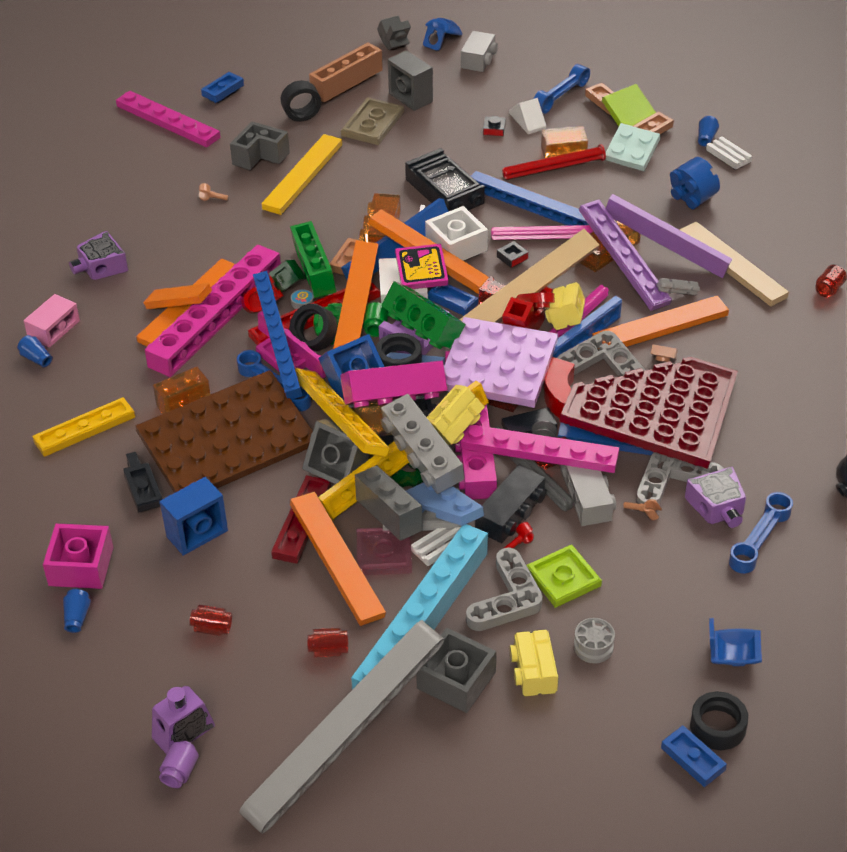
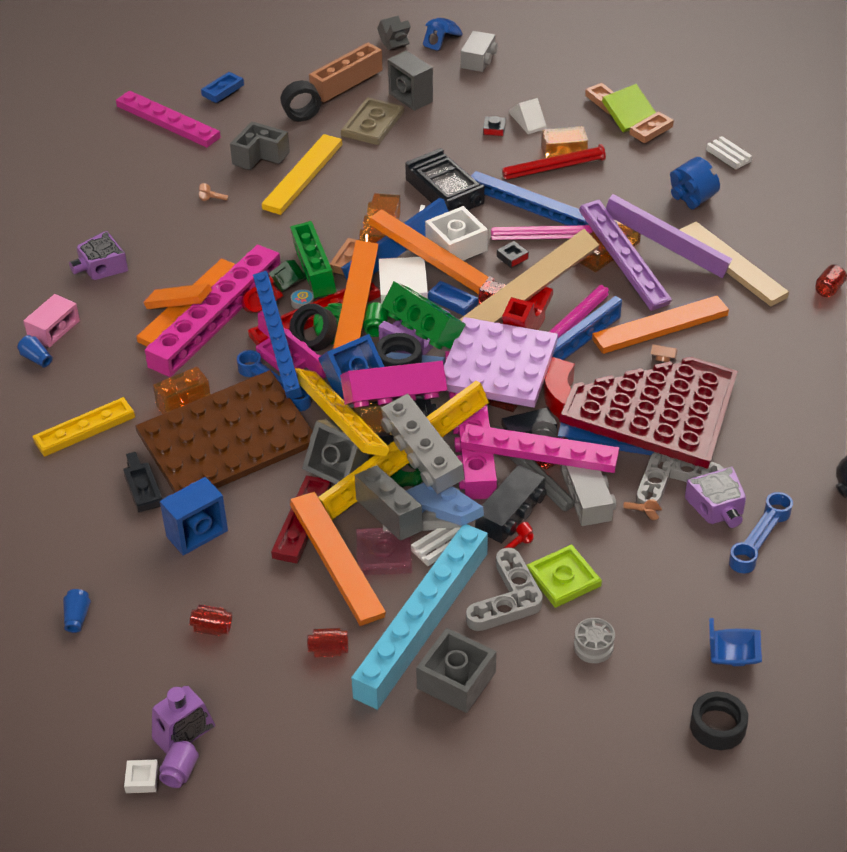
dark pink brick [43,524,114,589] -> none
light grey beam [239,620,445,834] -> none
tile [395,244,448,289] -> none
light yellow brick [426,385,485,445] -> none
light yellow brick [509,630,558,696] -> none
red plate [516,293,555,309] -> none
blue piece [533,64,591,114] -> none
light yellow brick [545,282,585,330] -> none
light grey beam [557,331,645,377] -> none
light aqua plate [605,123,660,171] -> none
light grey axle [657,278,700,295] -> none
blue plate [661,725,727,788] -> none
blue cone [698,116,719,147] -> none
none -> white plate [124,760,159,793]

